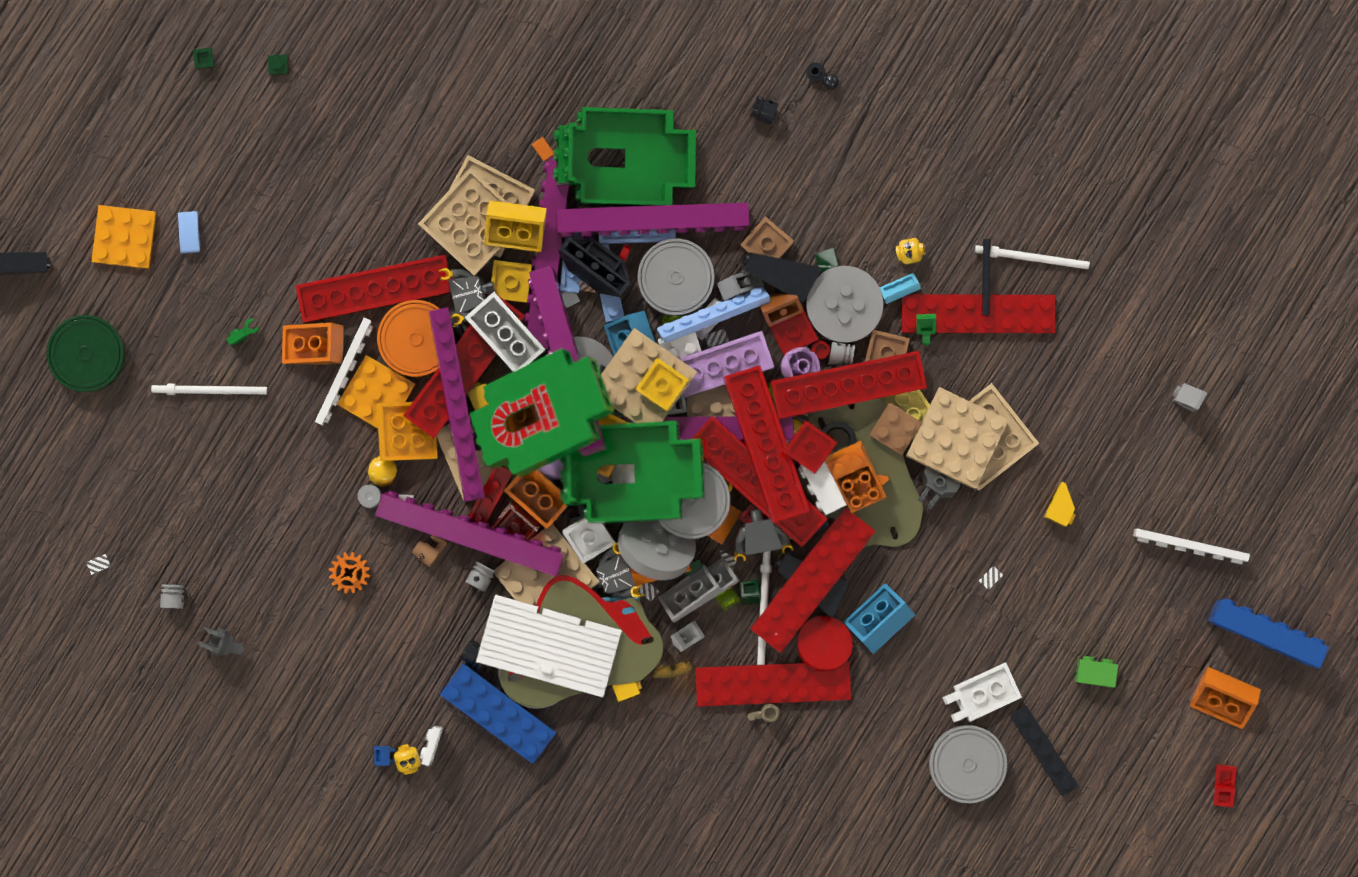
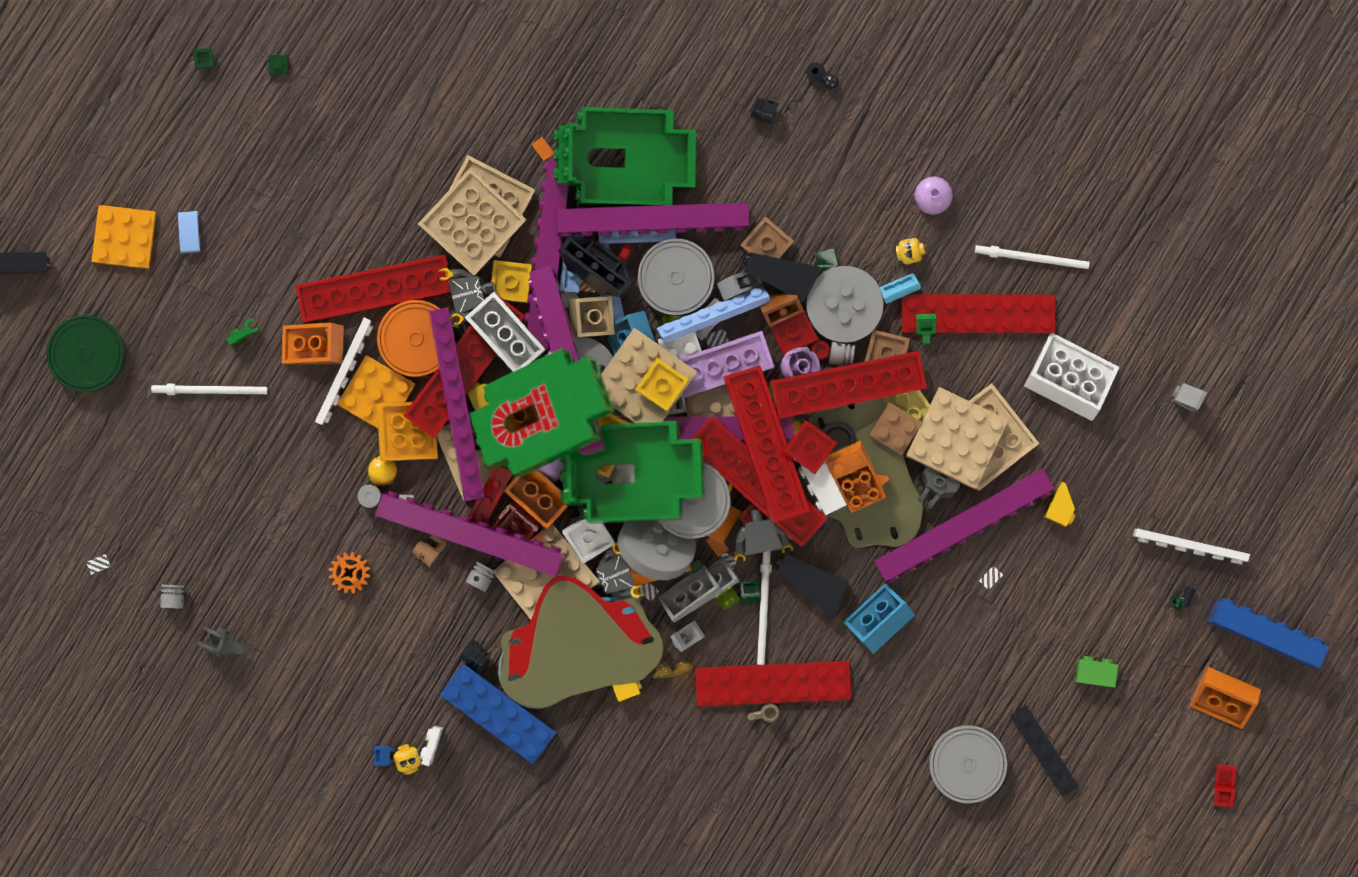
white door [476,595,622,697] -> none
yellow slope [484,201,547,252] -> none
red plate [750,507,876,653] -> none
red piece [796,616,853,672] -> none
white tile [942,662,1022,722] -> none
black bar [982,239,991,316] -> none
none -> tan slope [568,296,615,338]
none -> orange sticker [706,538,729,557]
none -> magenta brick [874,469,1054,583]
none -> lavender cylinder [914,176,953,215]
none -> white slope [1024,333,1119,421]
none -> arm [1170,586,1195,610]

